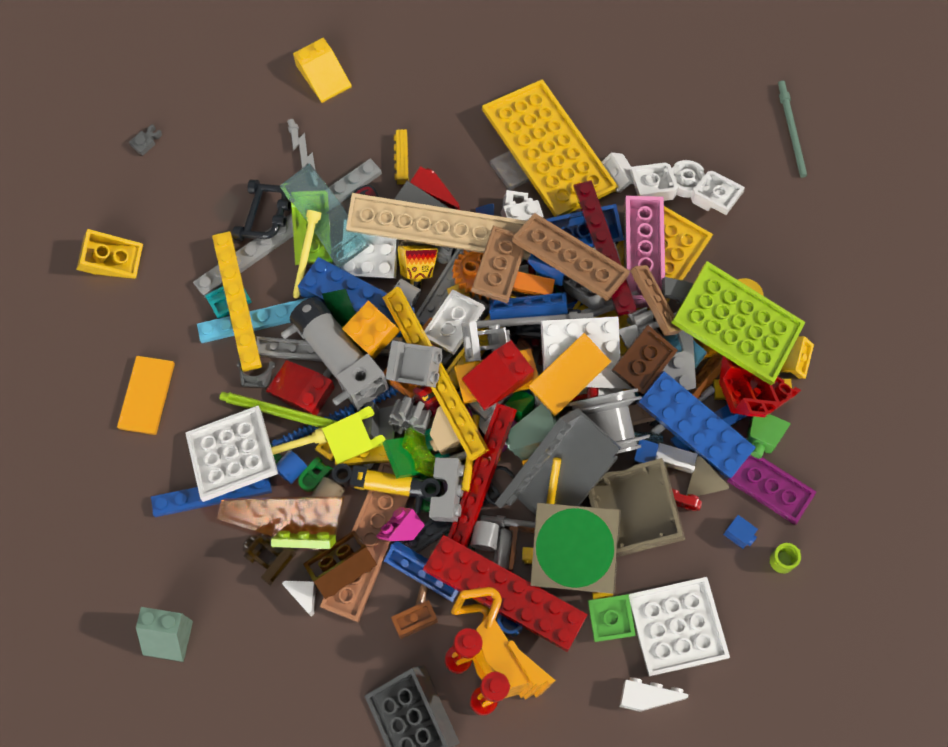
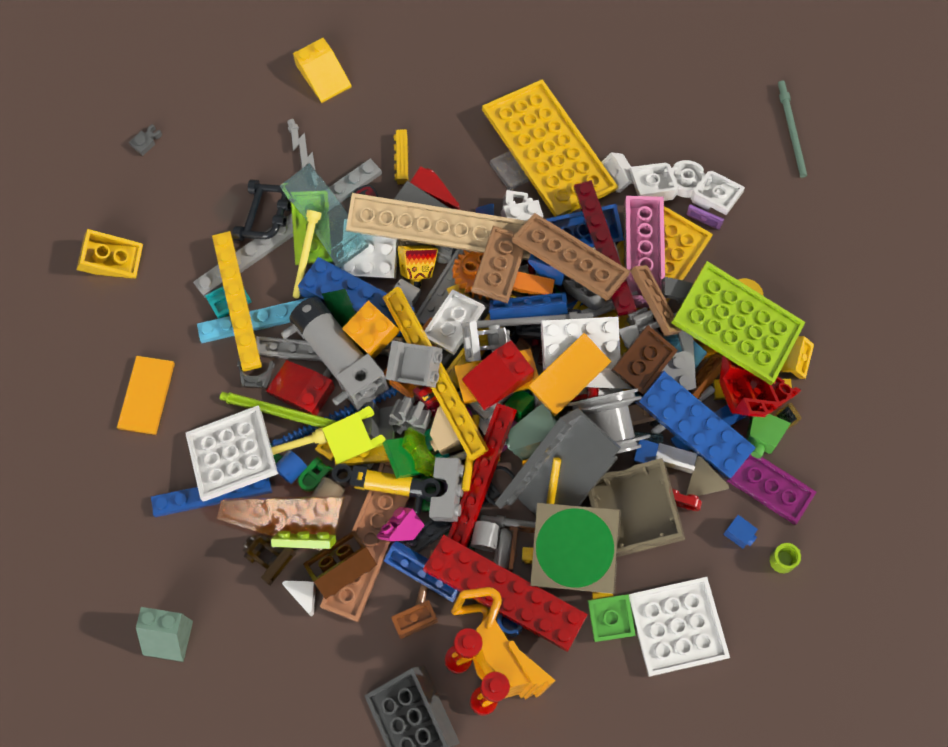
white slope [619,677,688,712] -> none
none -> medium lavender slope [686,204,724,230]
none -> slope [775,402,802,430]

